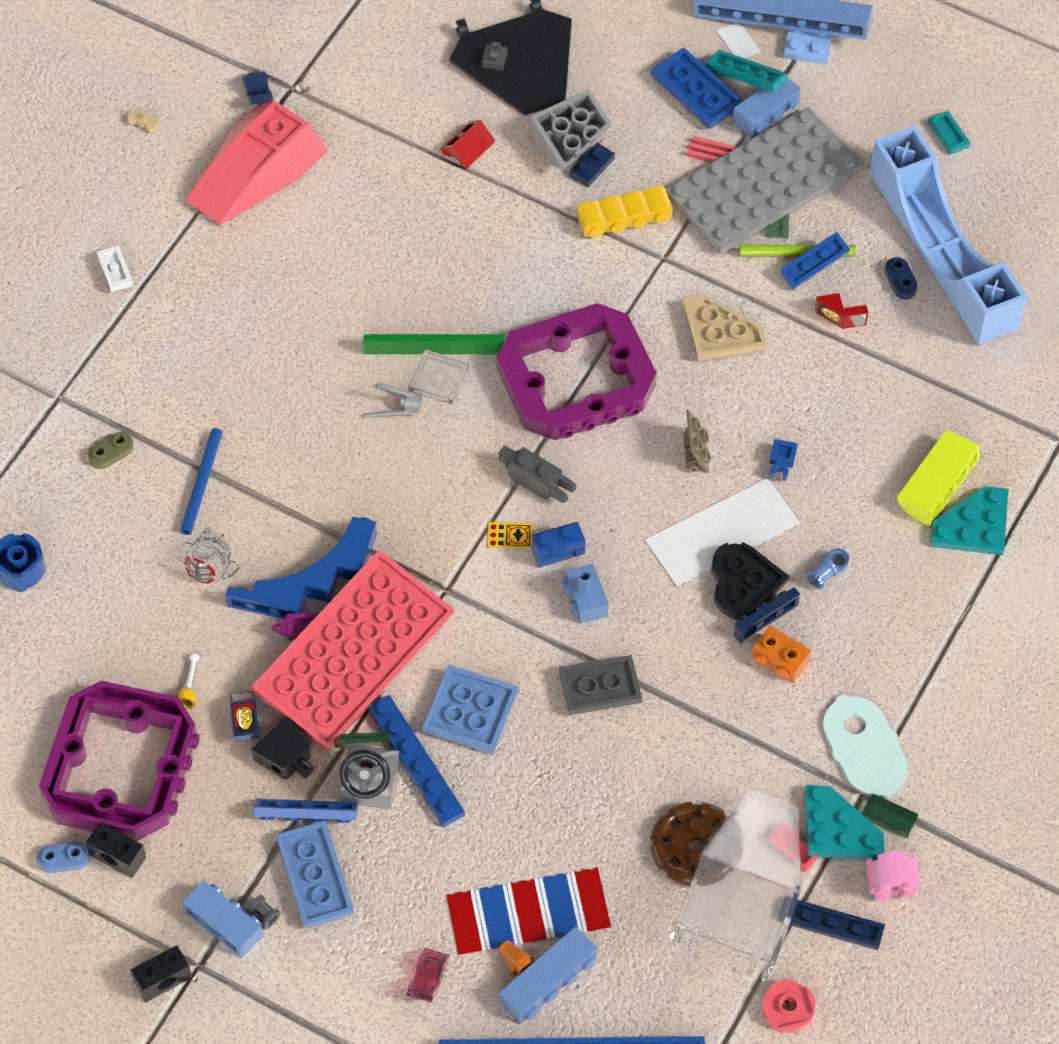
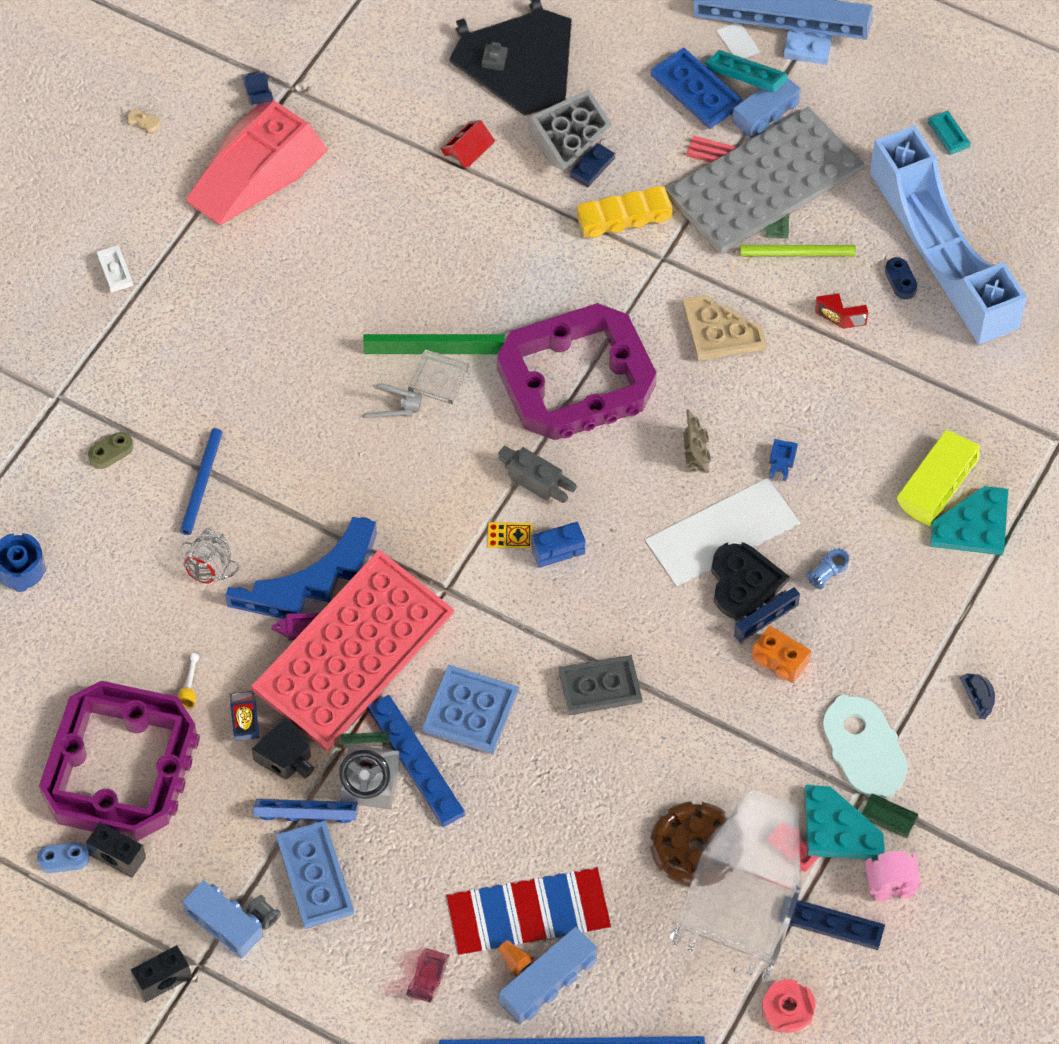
medium blue brick [562,563,608,624] -> none
blue plate [780,232,850,290] -> none
none -> dark blue plate [959,673,995,720]

